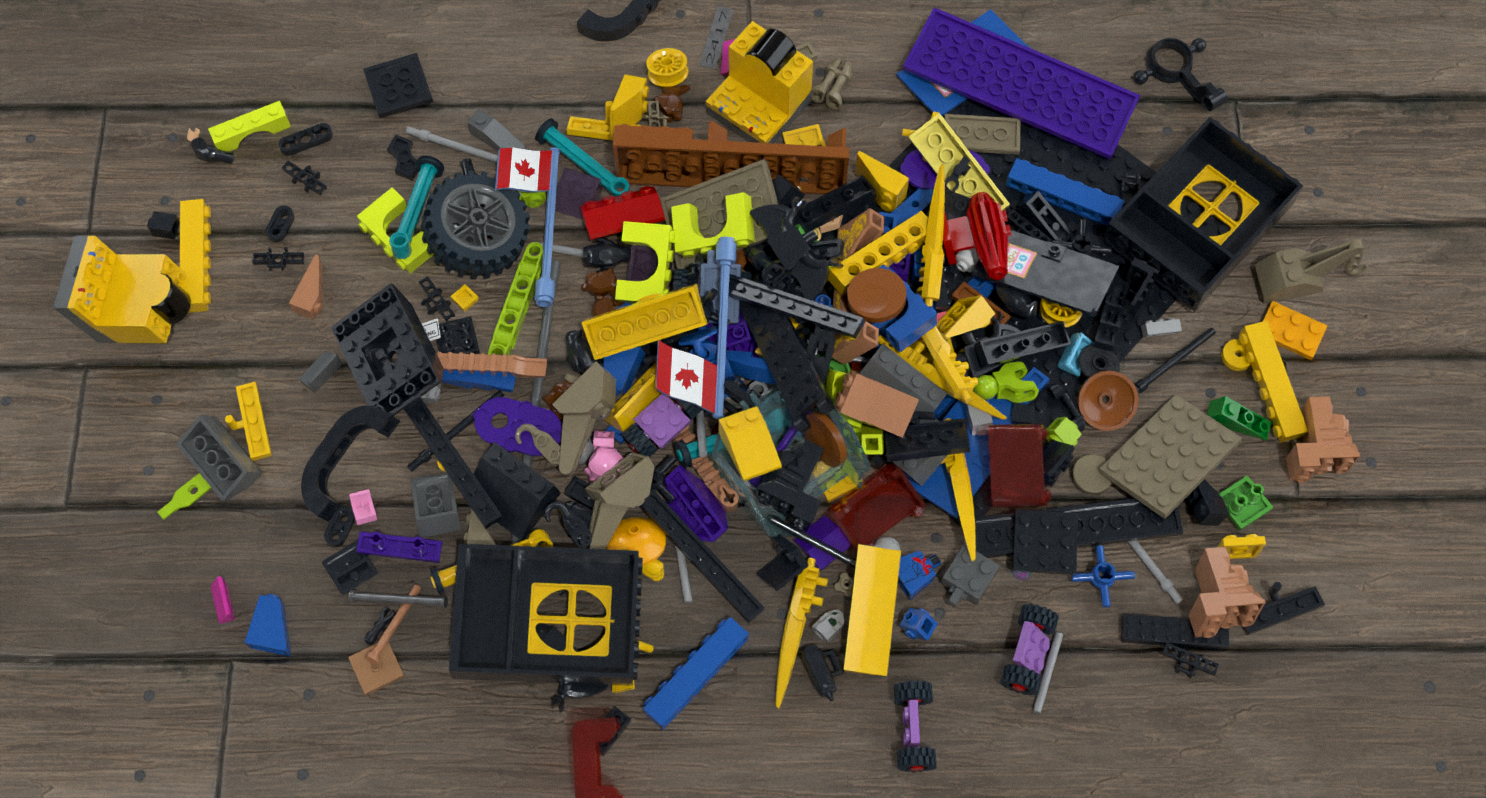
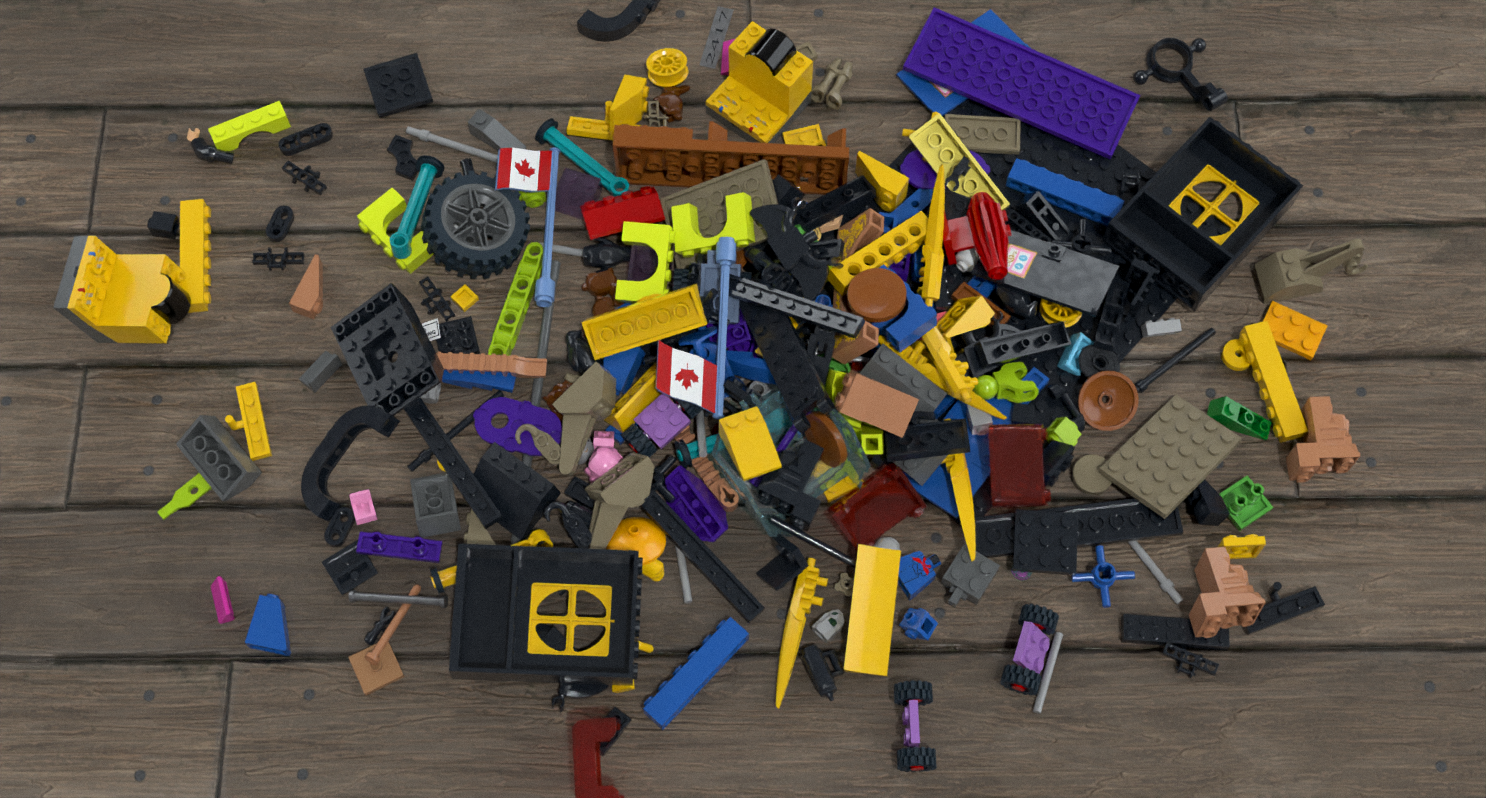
dark purple slope [794,515,852,571] -> none

